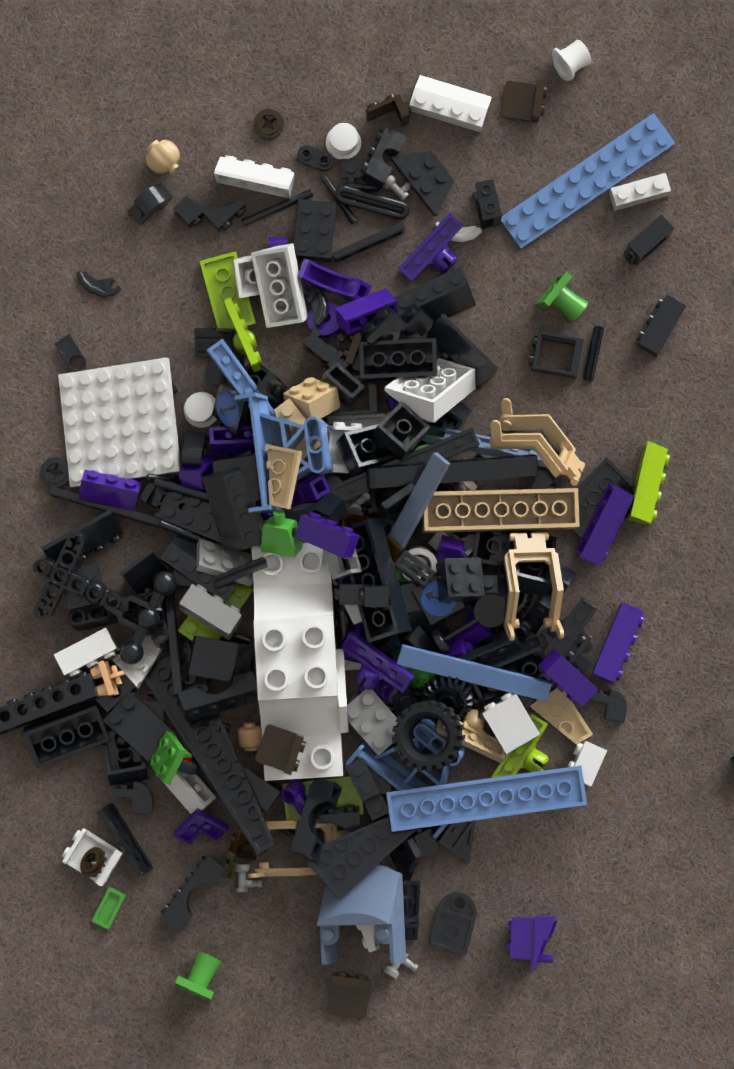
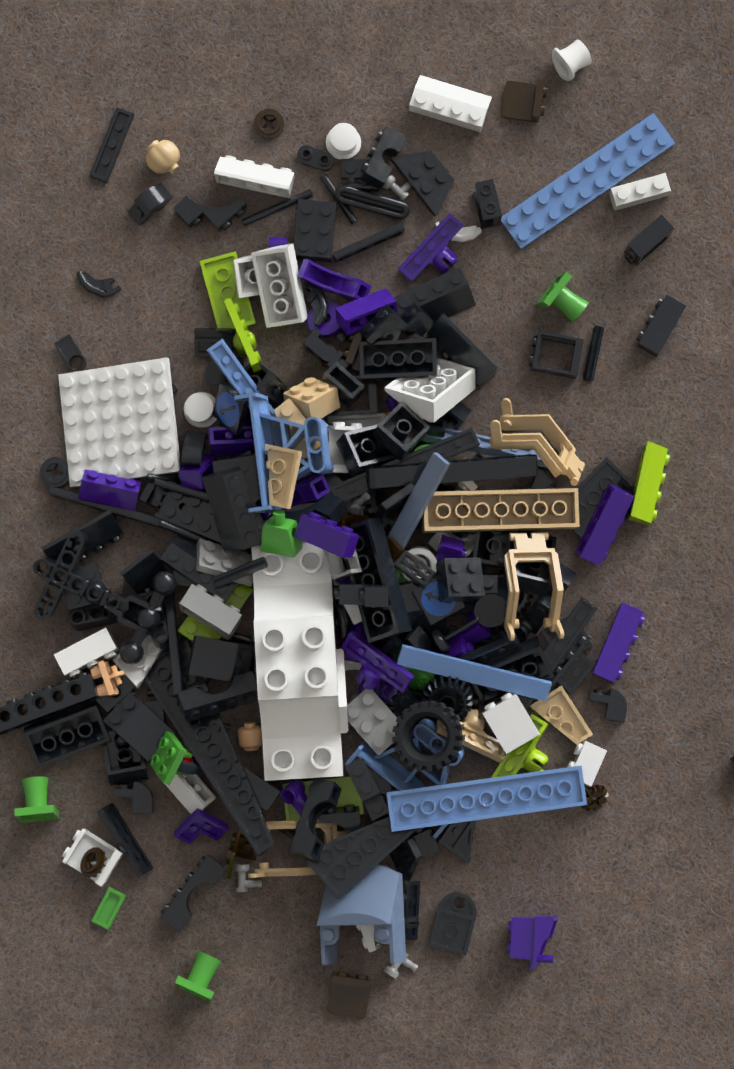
dark brown bracket [255,724,306,775] -> none
dark brown bracket [365,94,411,127] -> none
dark purple brick [538,649,598,707] -> none
none -> bright green plant [14,777,59,823]
none -> black tile [89,107,135,183]
none -> dark brown gear [581,784,609,811]

